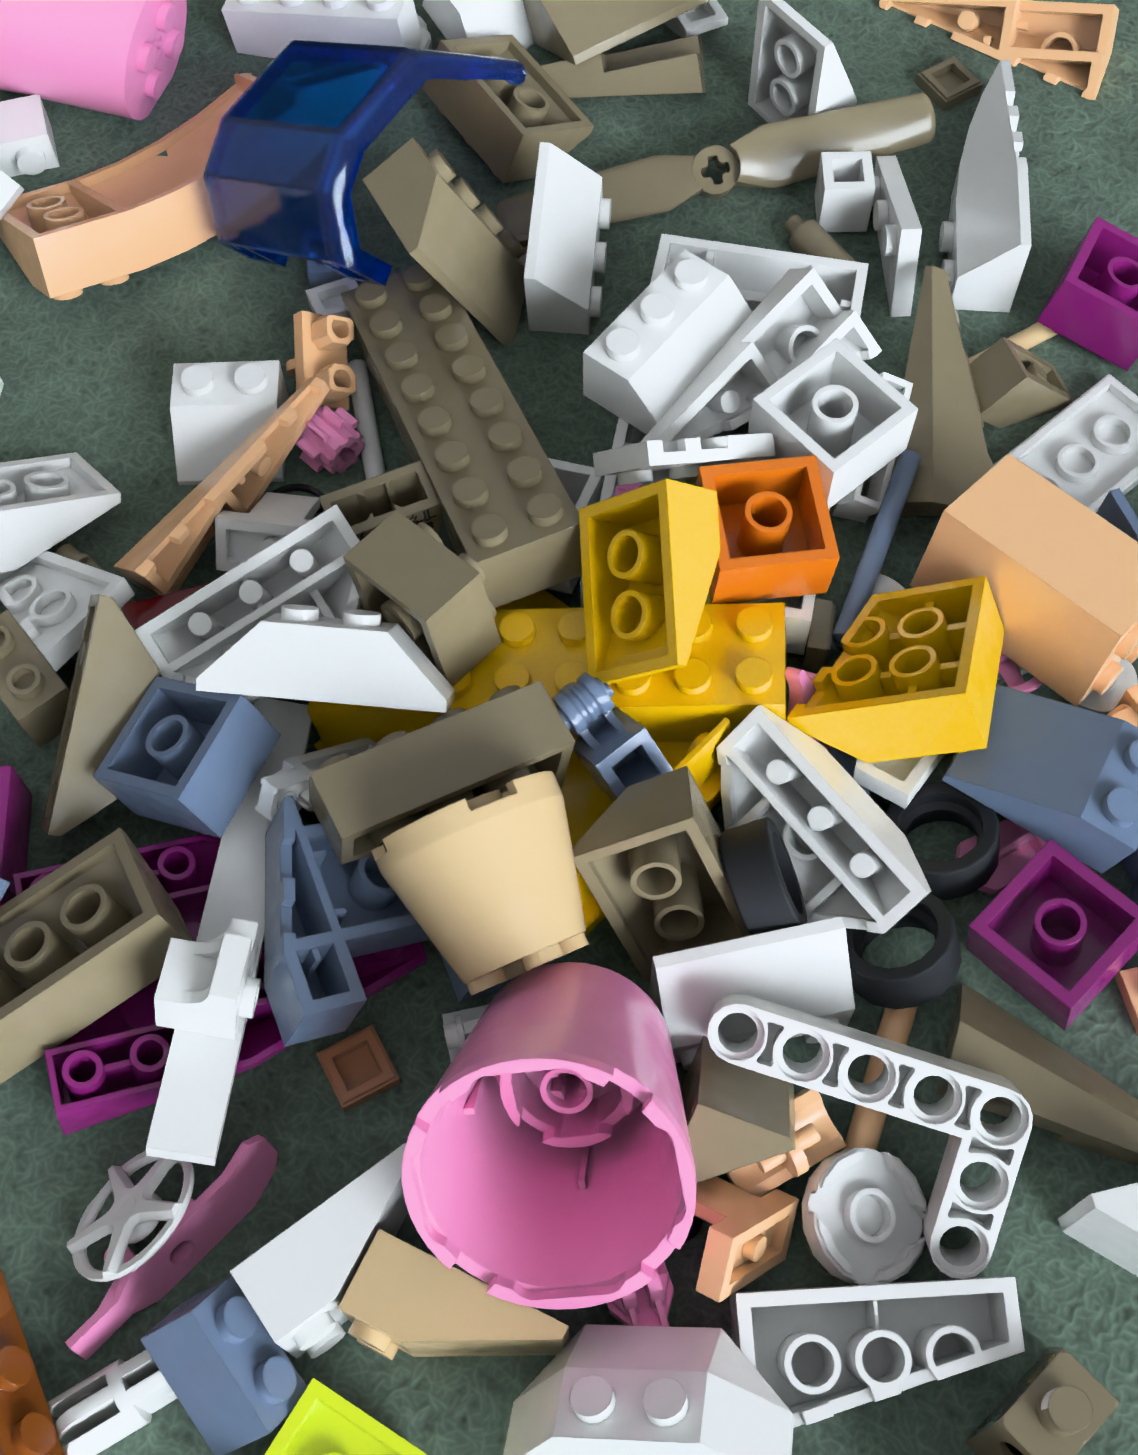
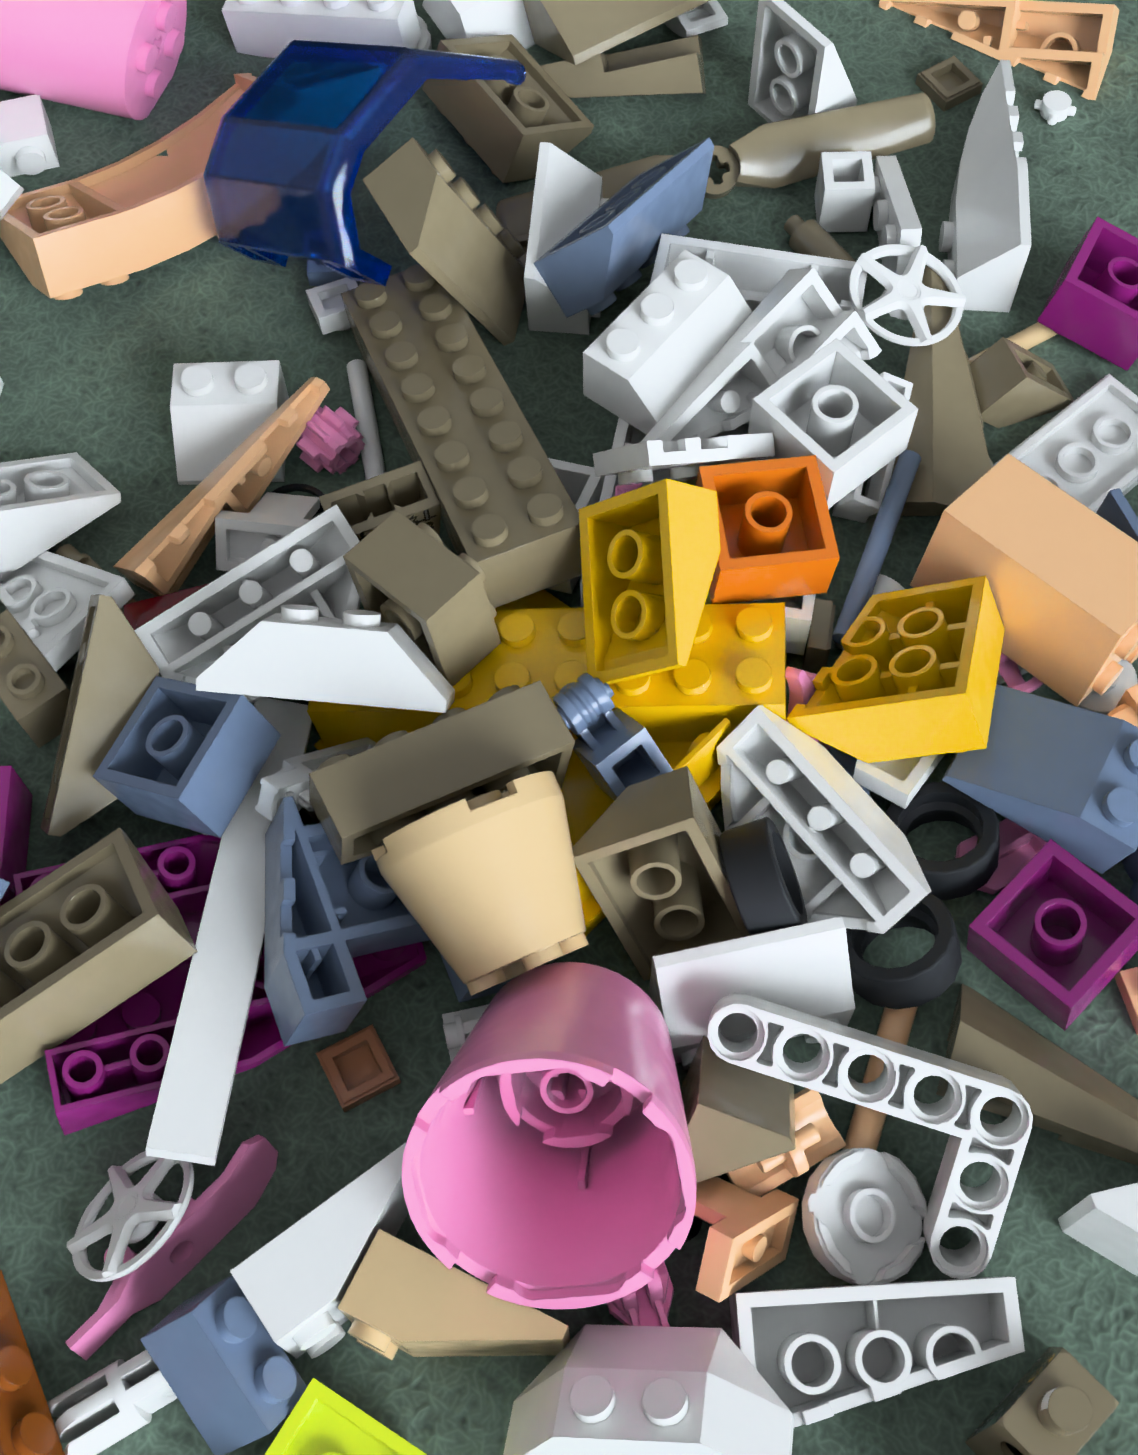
white brick [154,918,261,1040] -> none
light nougat hips [286,310,356,412] -> none
none -> sand blue slope [534,137,714,318]
none -> white wheel [848,244,966,347]
none -> white piece [1034,90,1076,126]

